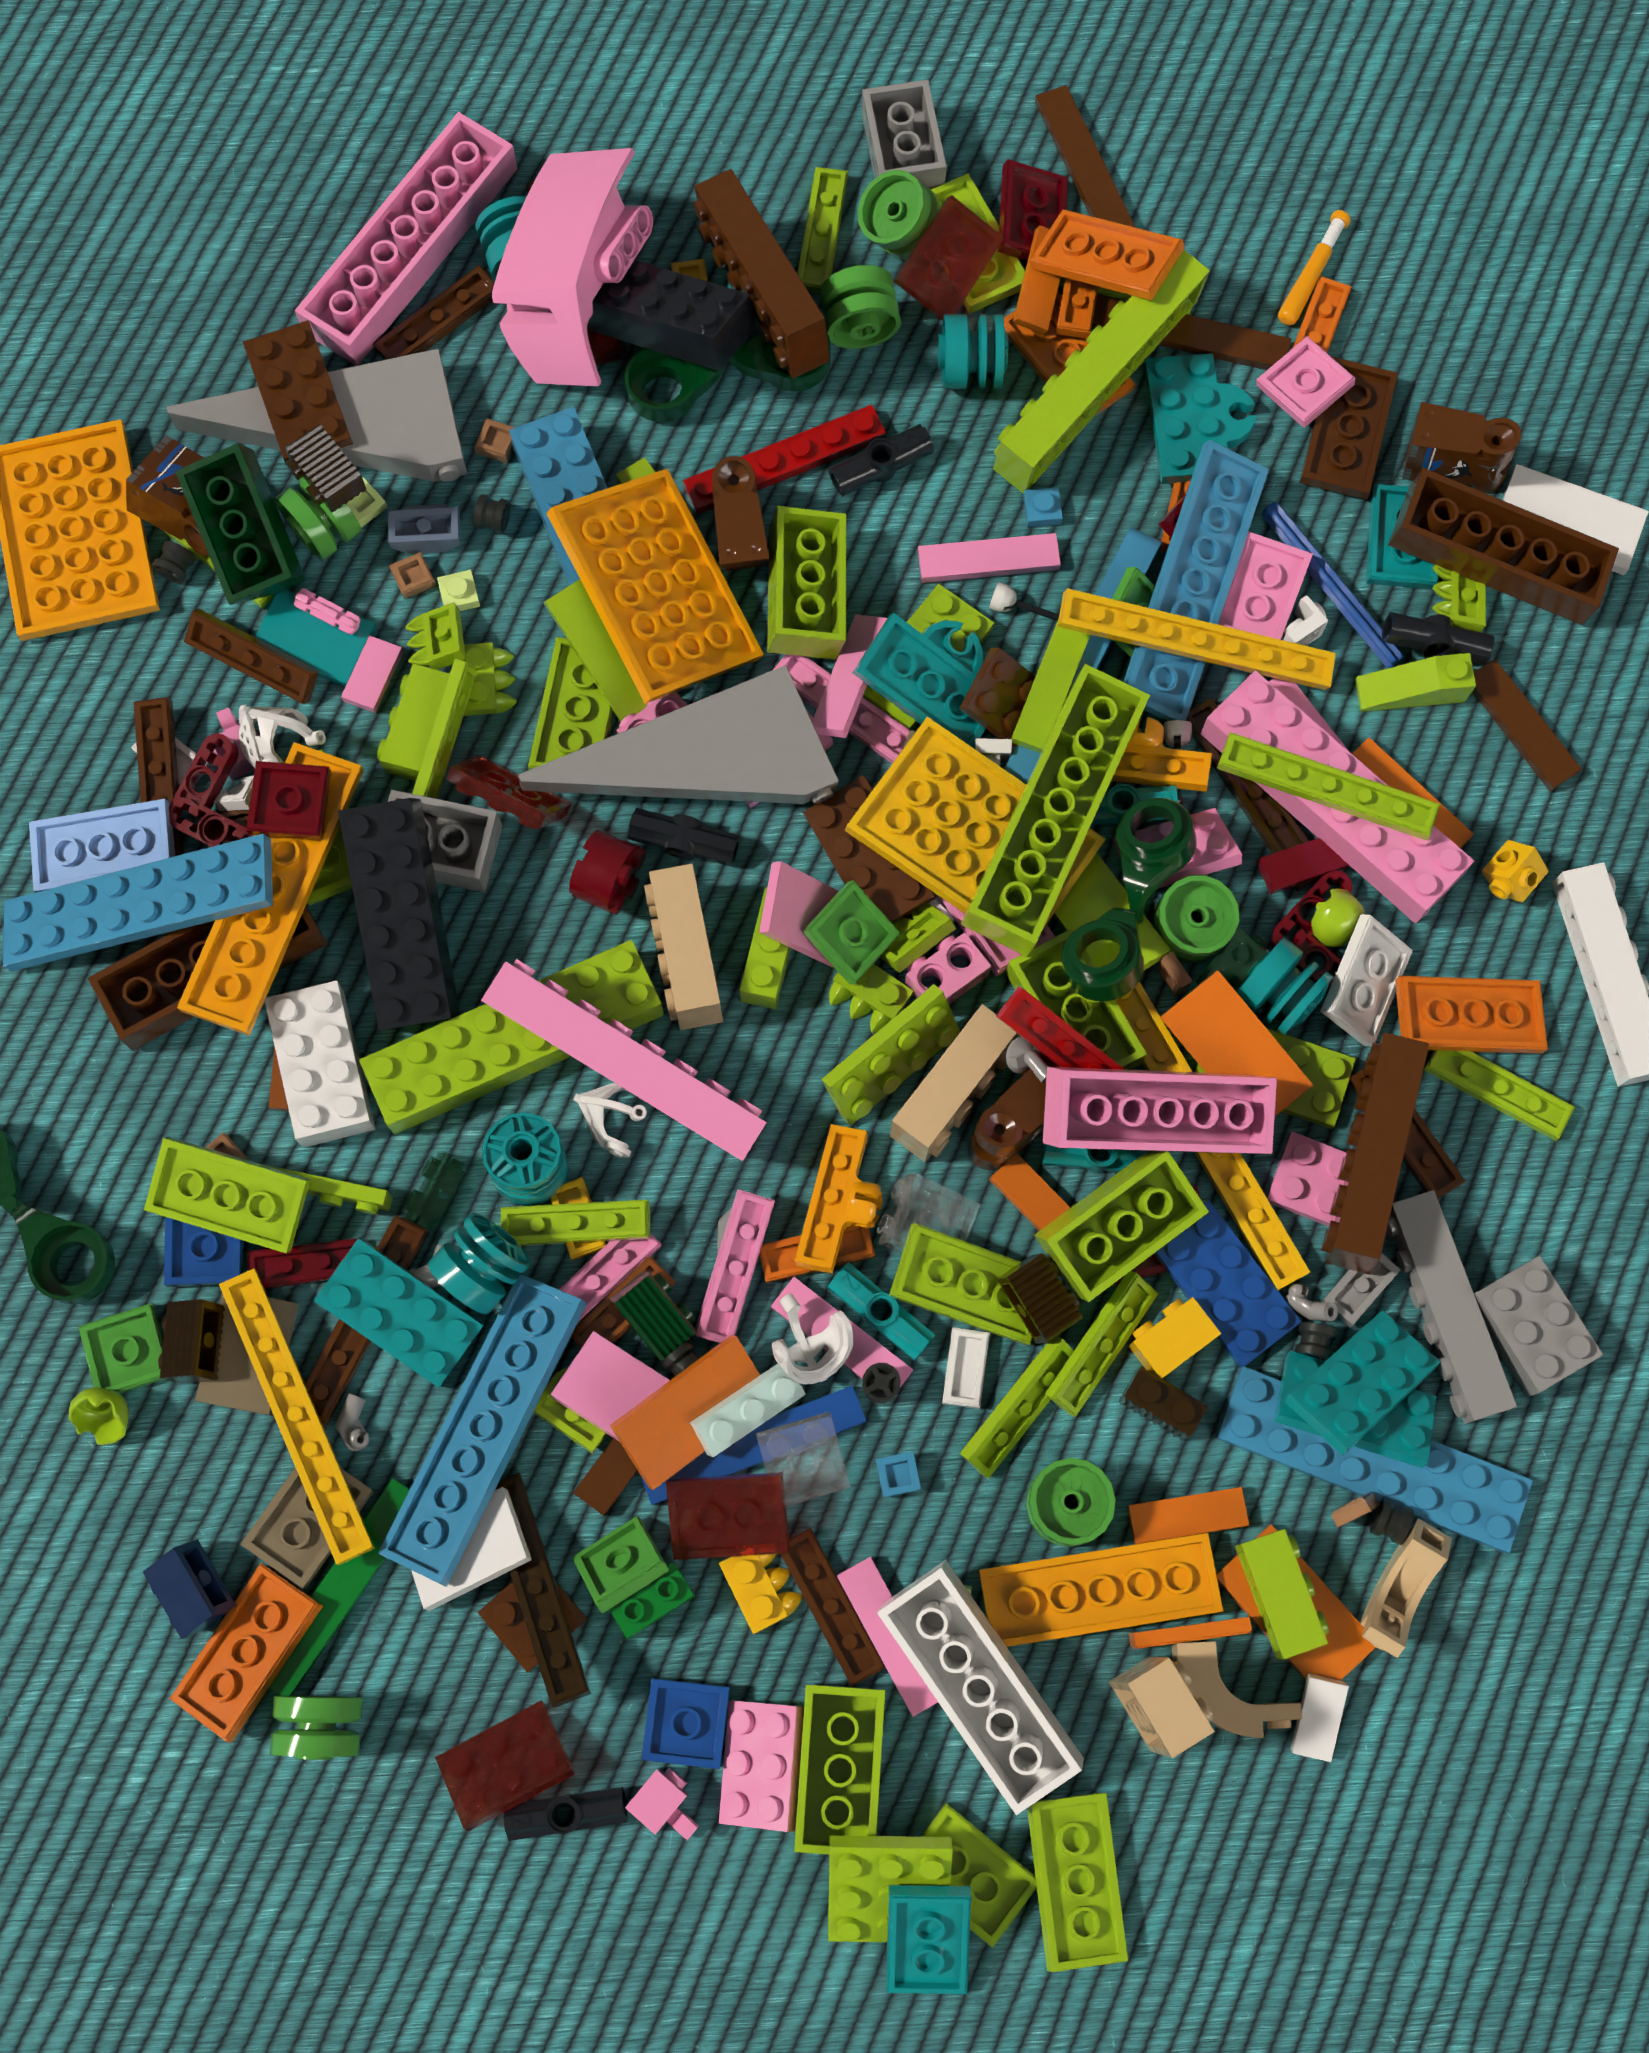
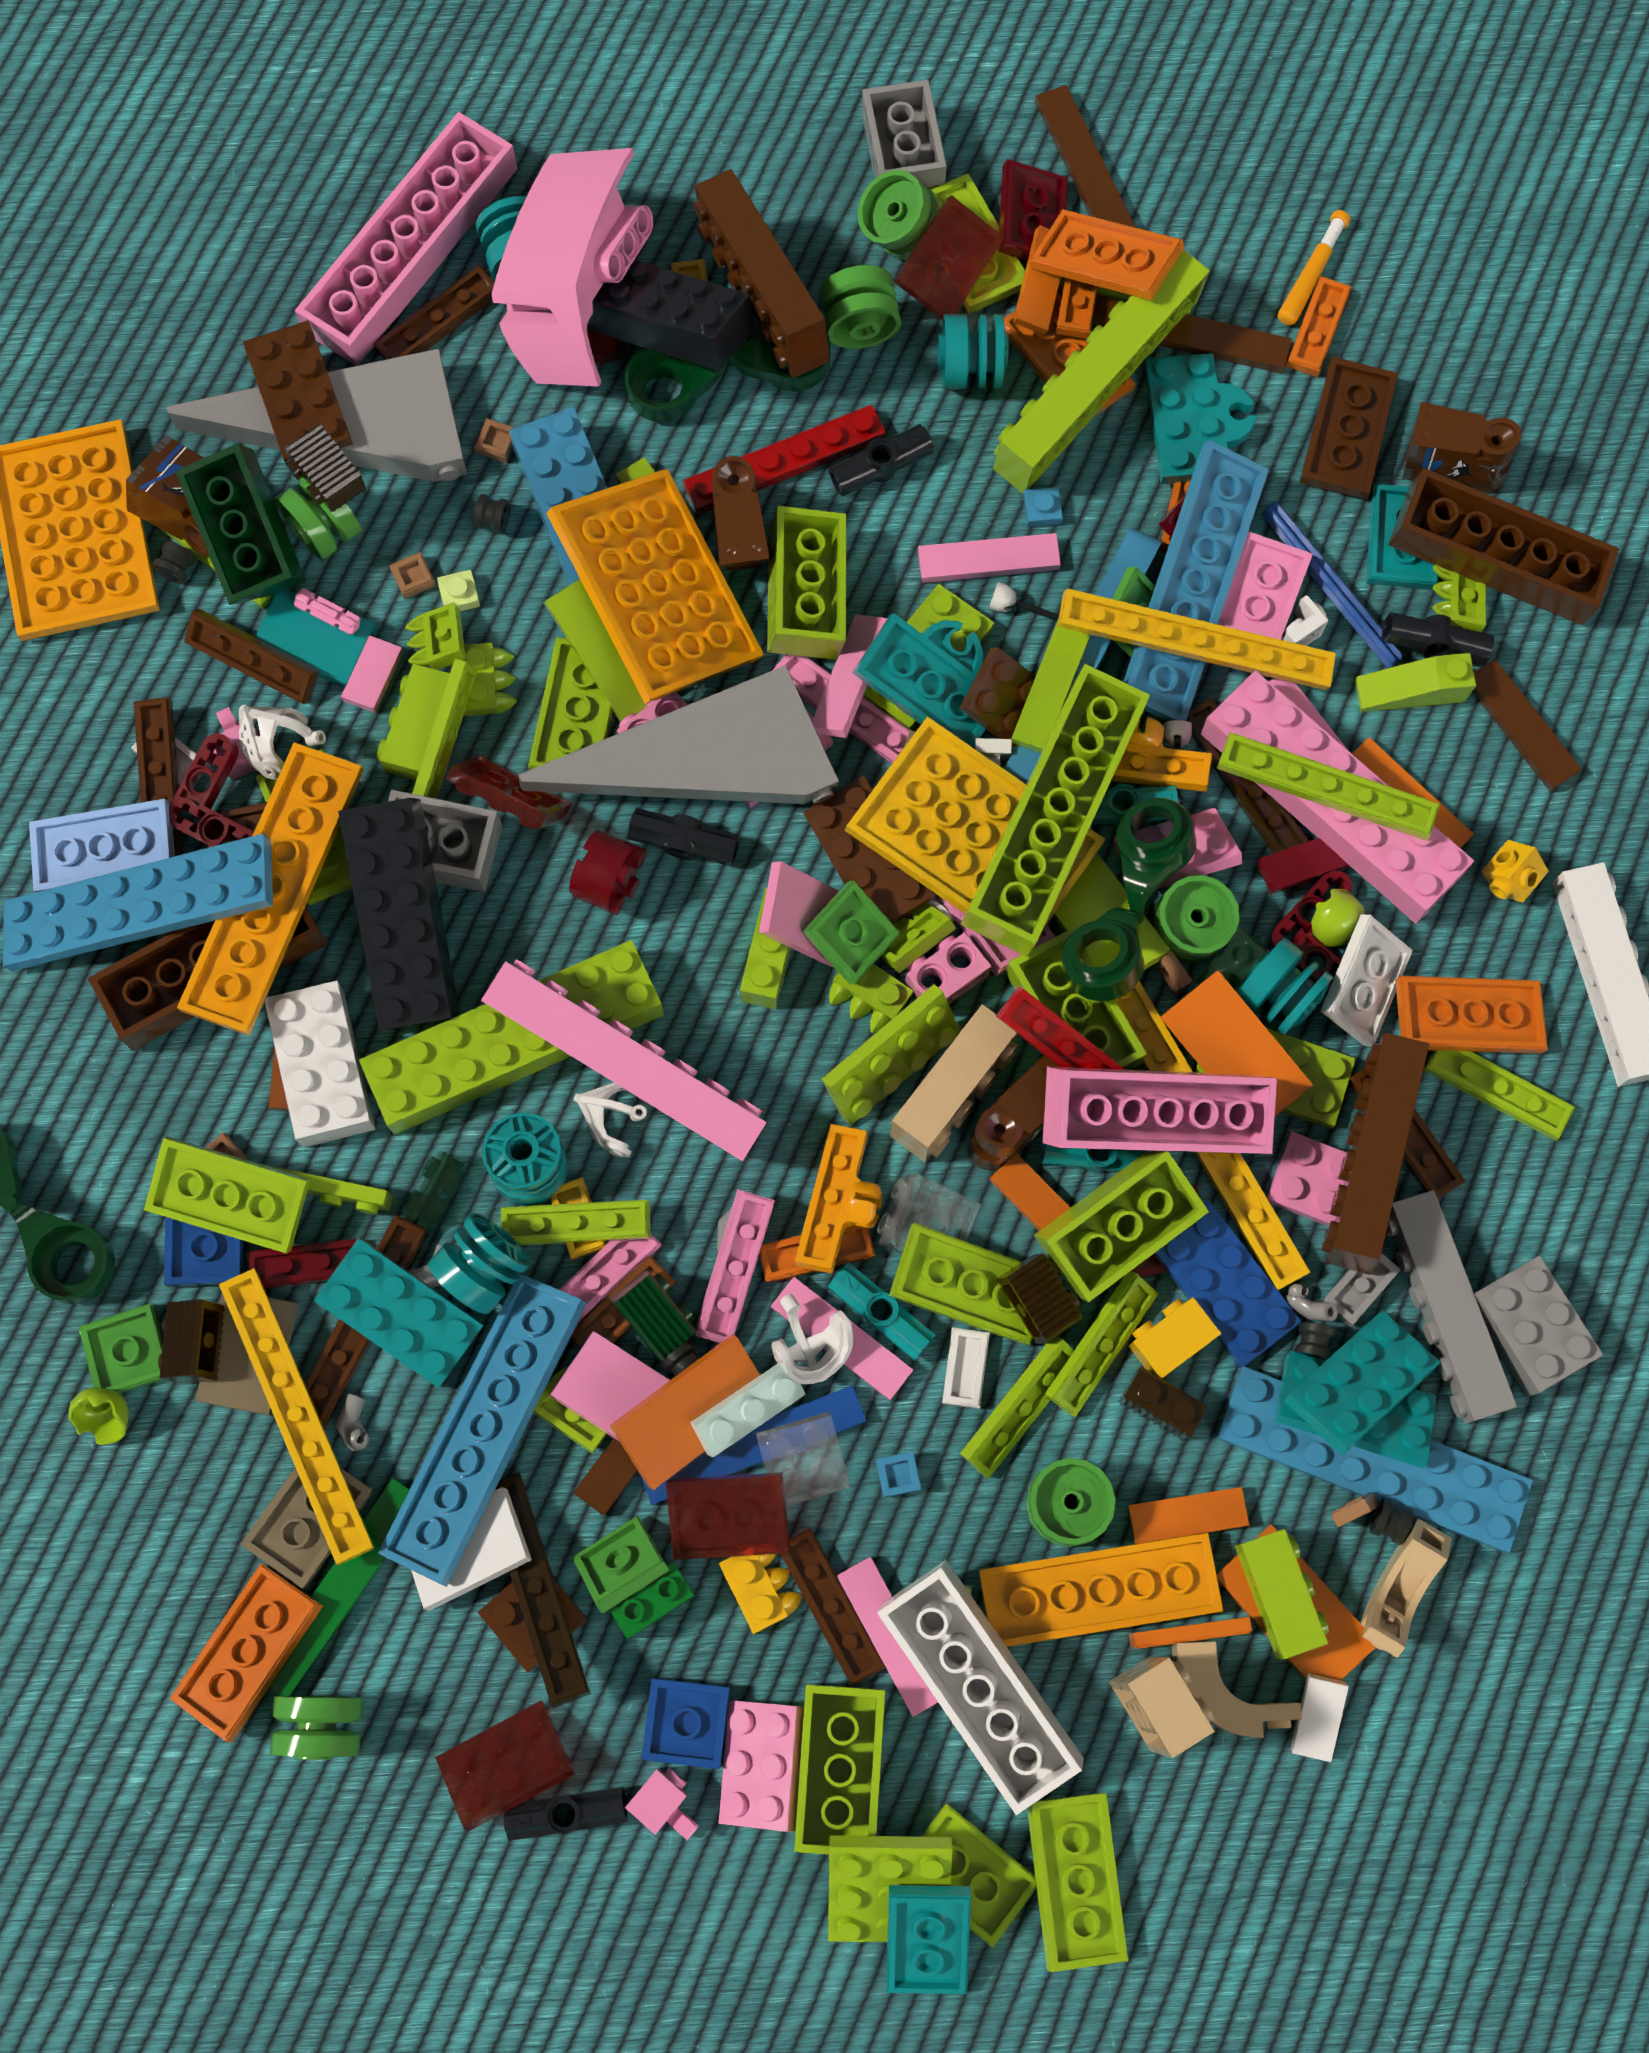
dark blue brick [143,1539,236,1639] -> none
white tile [214,775,254,811] -> none
dark red tile [246,761,332,840] -> none
yellowish green plate [347,477,387,528] -> none
sand blue slope [388,504,461,554] -> none
tan brick [644,864,723,1031] -> none
lime tile [797,167,848,294] -> none
pearl dark grey wheel [862,1363,901,1404] -> none
light grey plate [1006,1037,1048,1084] -> none
bright pink tile [1256,336,1355,428] -> none
white tile [1502,464,1649,575] -> none

